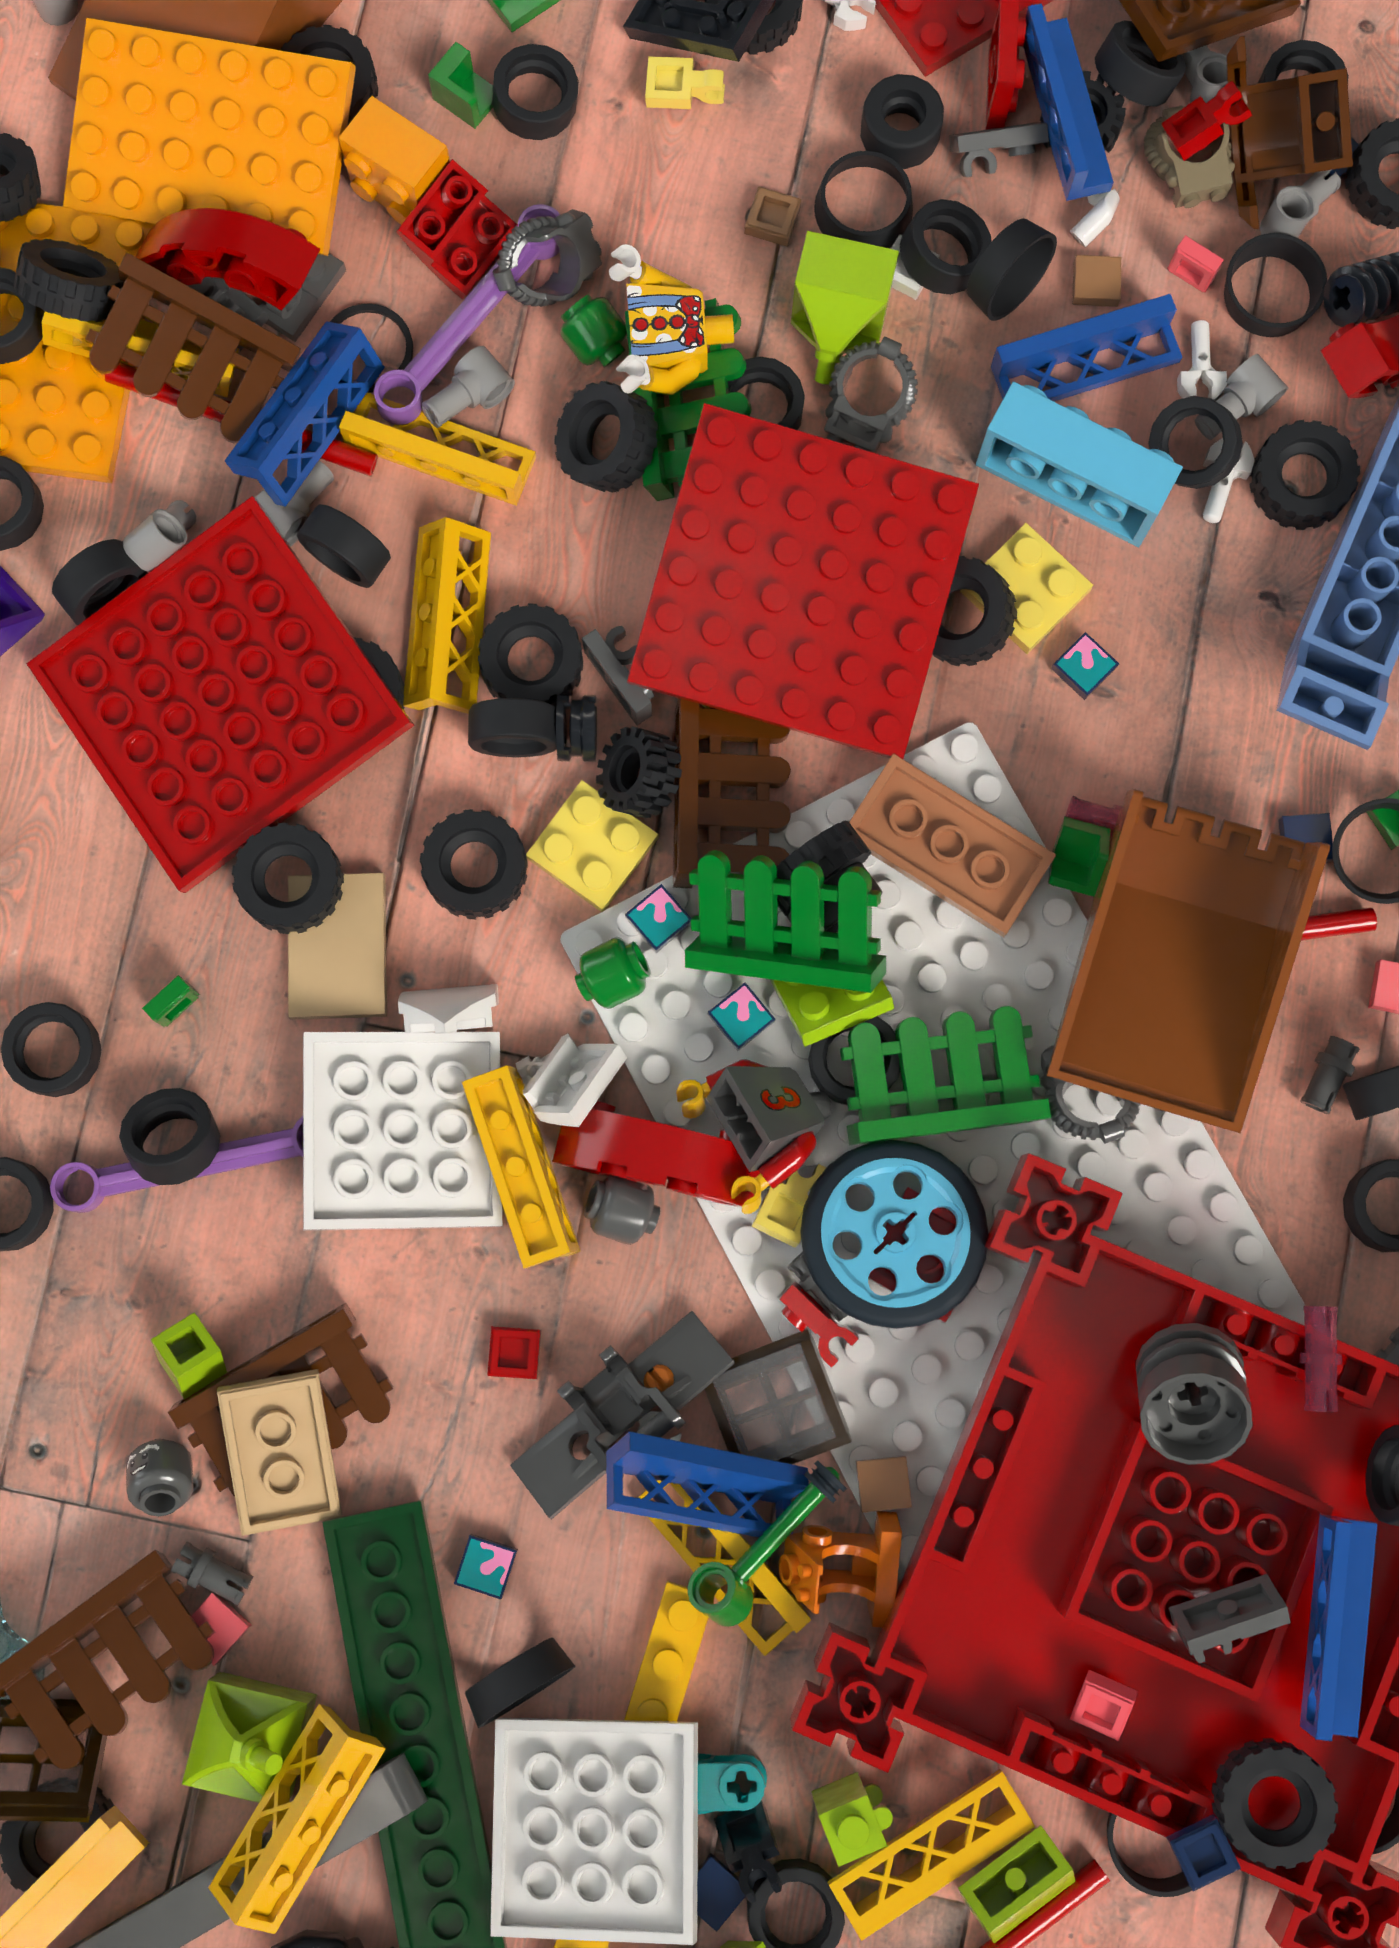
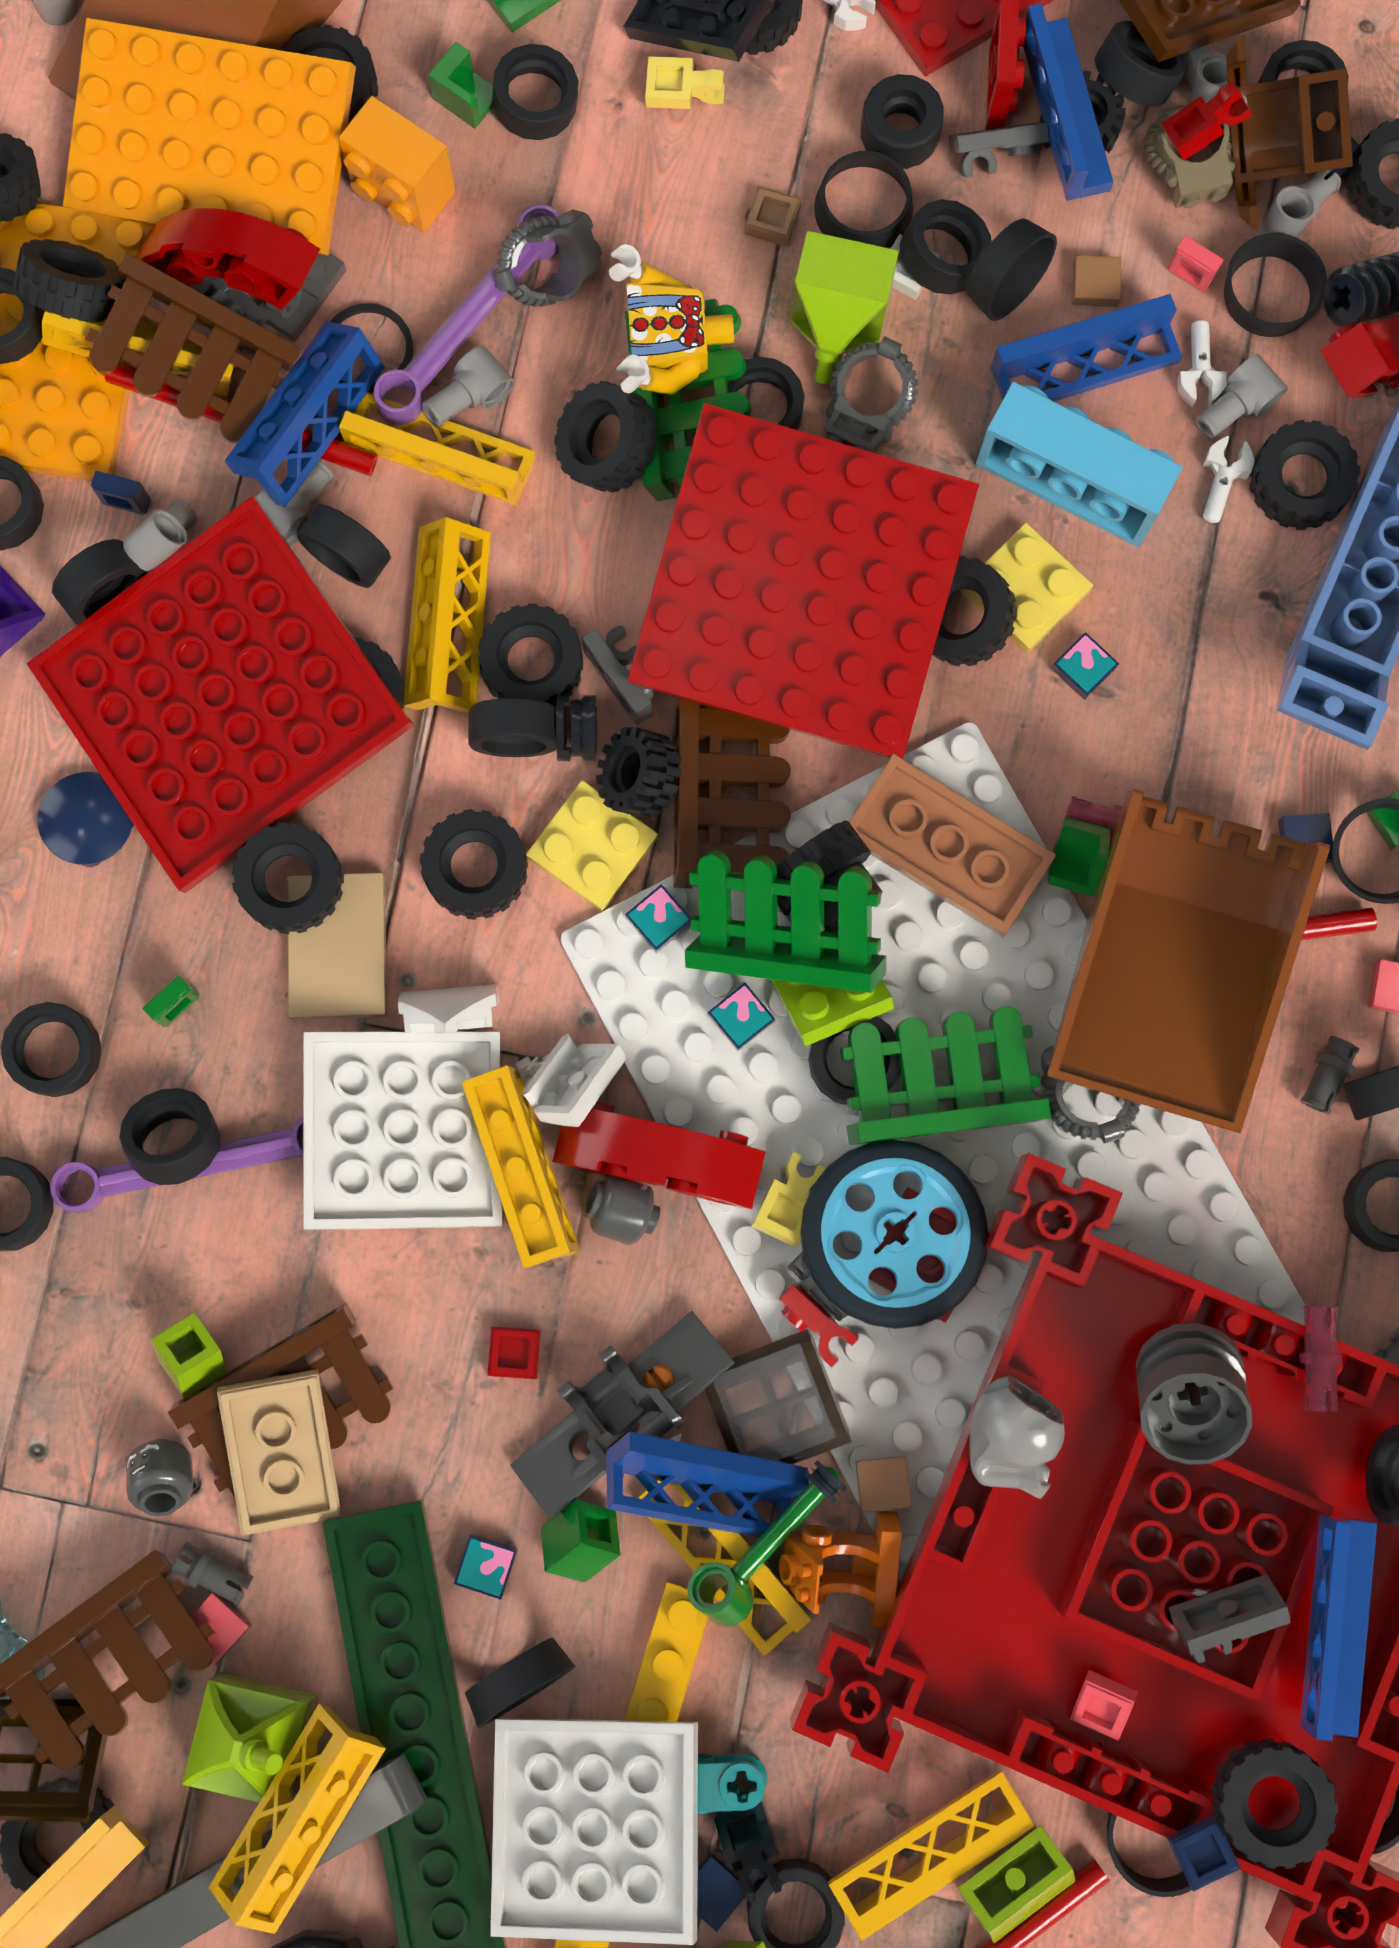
red slope [396,159,518,300] -> none
green head [560,294,627,367] -> none
green head [575,937,651,1009] -> none
dark grey torso [676,1059,831,1214] -> none
lime brick [811,1772,893,1867] -> none
white arm [1070,189,1120,248] -> none
black tyre [1148,396,1243,489] -> none
none -> dark blue dish [38,772,134,867]
none -> dark blue tile [91,471,151,515]
none -> green panel [541,1499,621,1582]
none -> light grey piece [969,1375,1065,1499]

